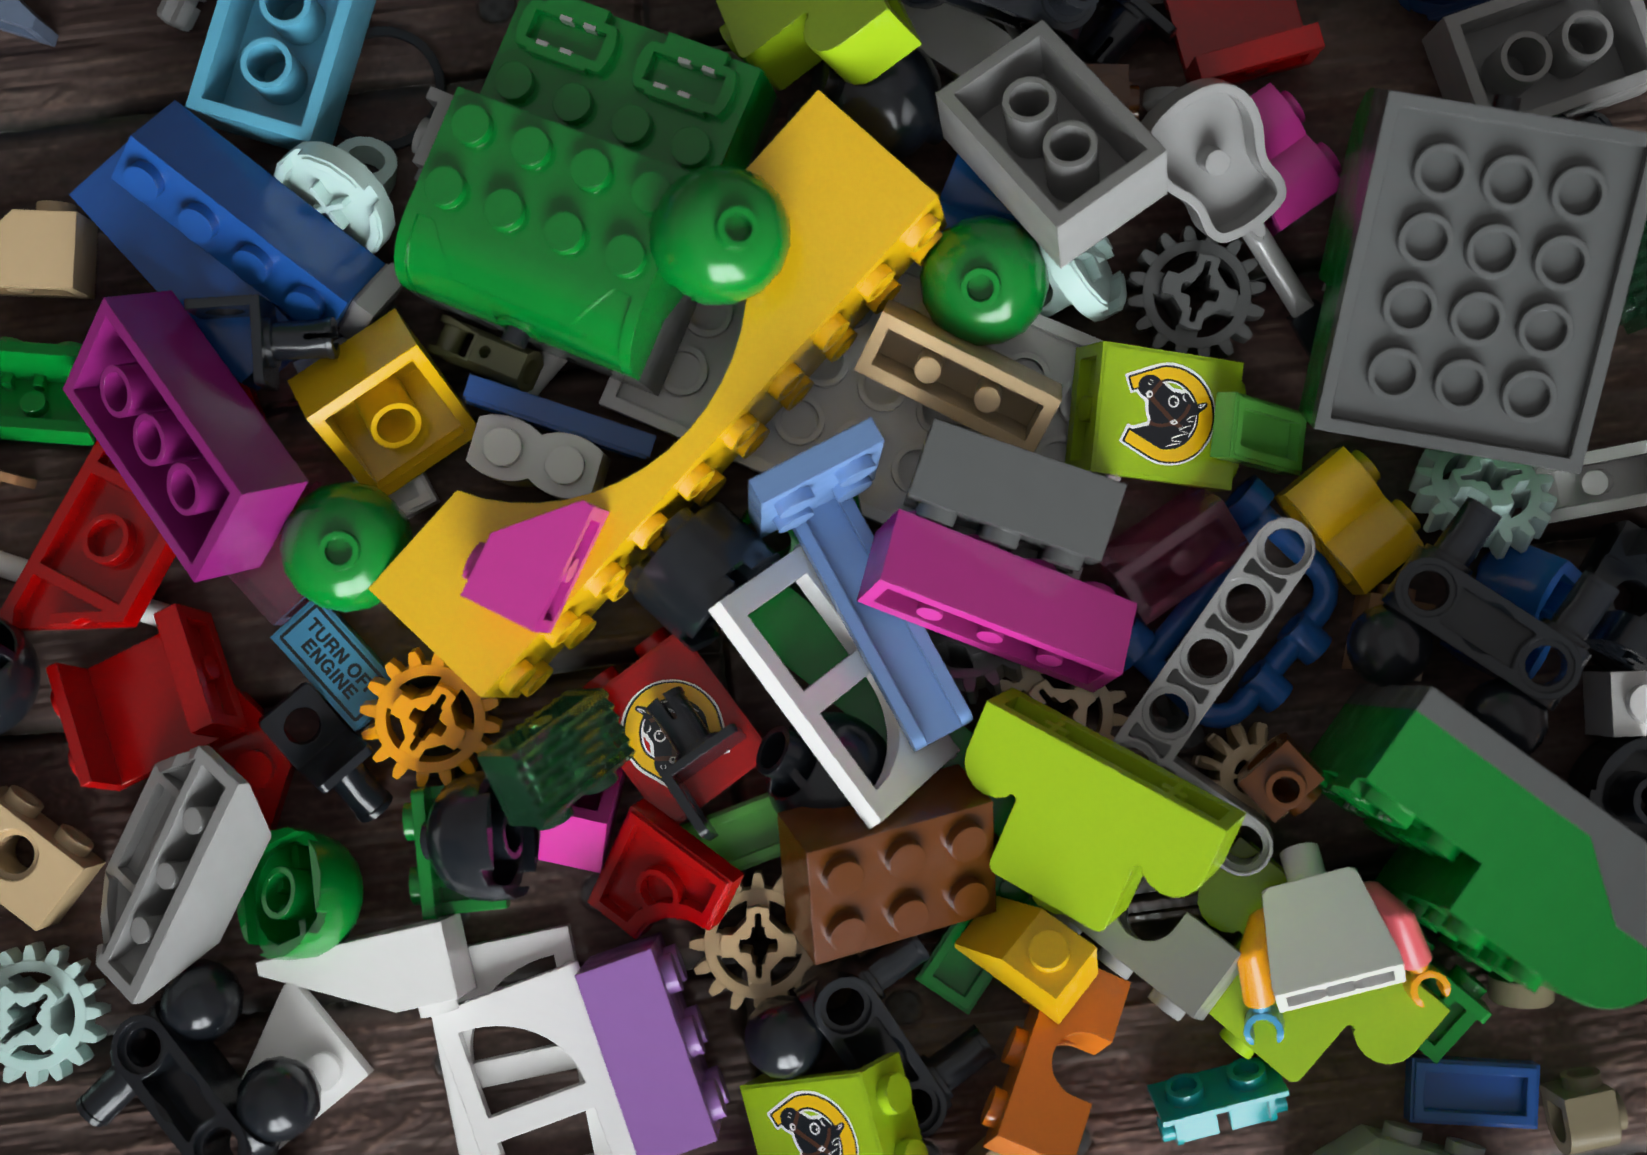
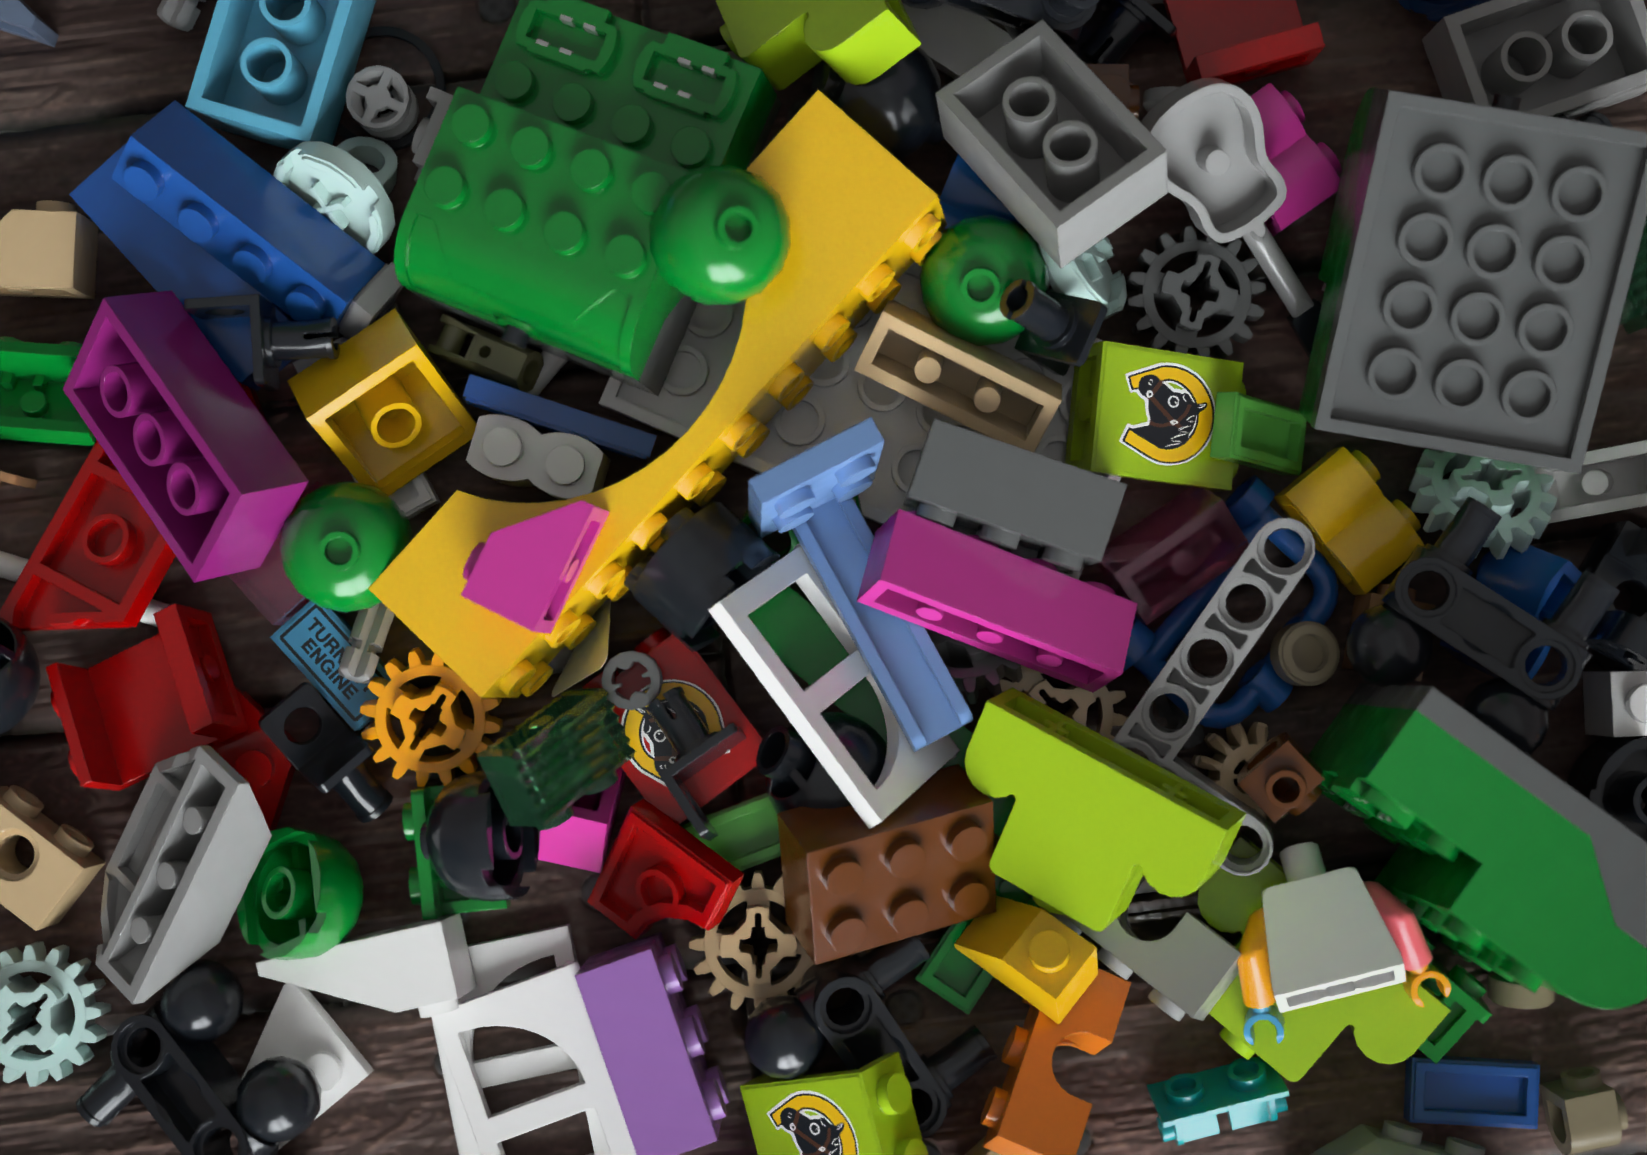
none -> light grey axle [338,602,395,684]
none -> light grey wheel [345,65,419,141]
none -> white sticker [552,598,611,697]
none -> dark grey bush [601,651,663,710]
none -> black bracket [1000,279,1107,376]
none -> dark tan tile [1270,621,1340,686]

